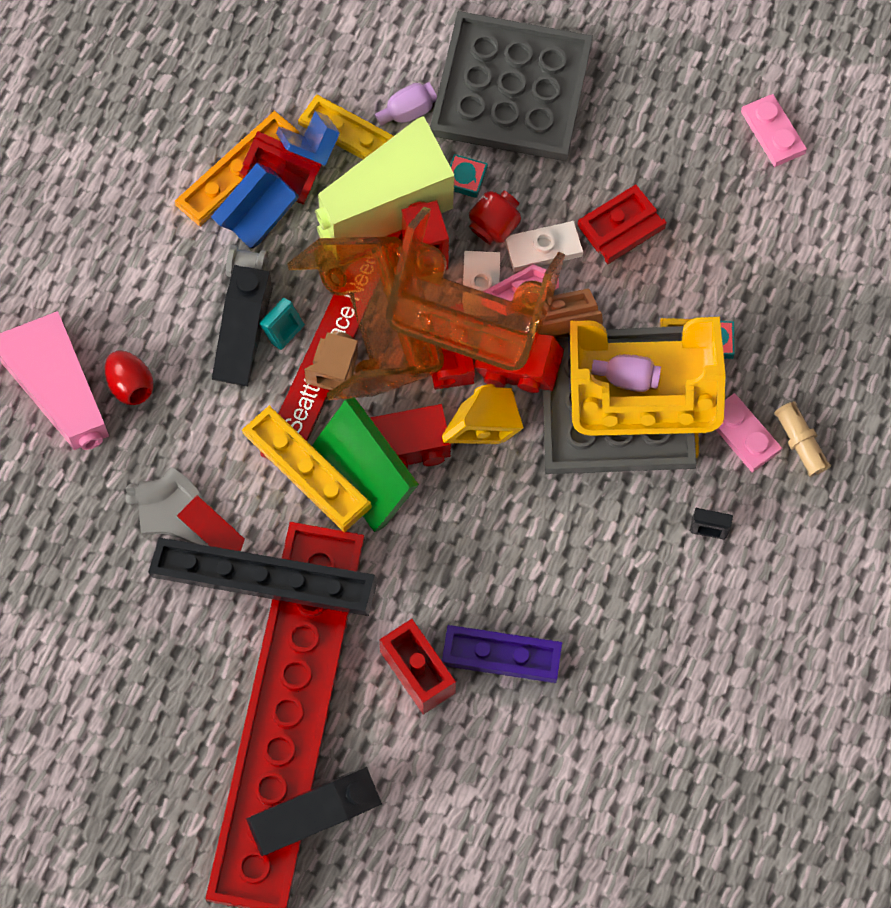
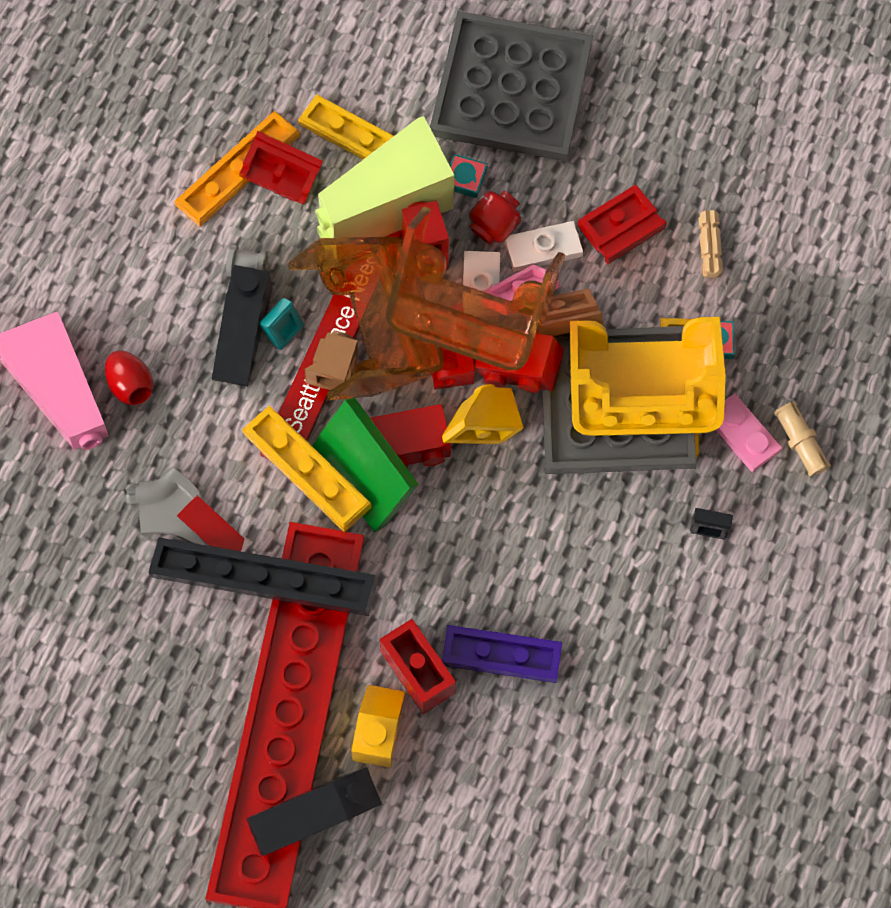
blue panel [211,163,299,248] -> none
blue panel [276,111,340,166] -> none
lavender plant [375,82,437,126] -> none
lavender plant [591,354,661,392] -> none
bright pink plate [741,94,807,167] -> none
none -> yellow slope [351,685,406,768]
none -> tan axle [699,210,723,278]

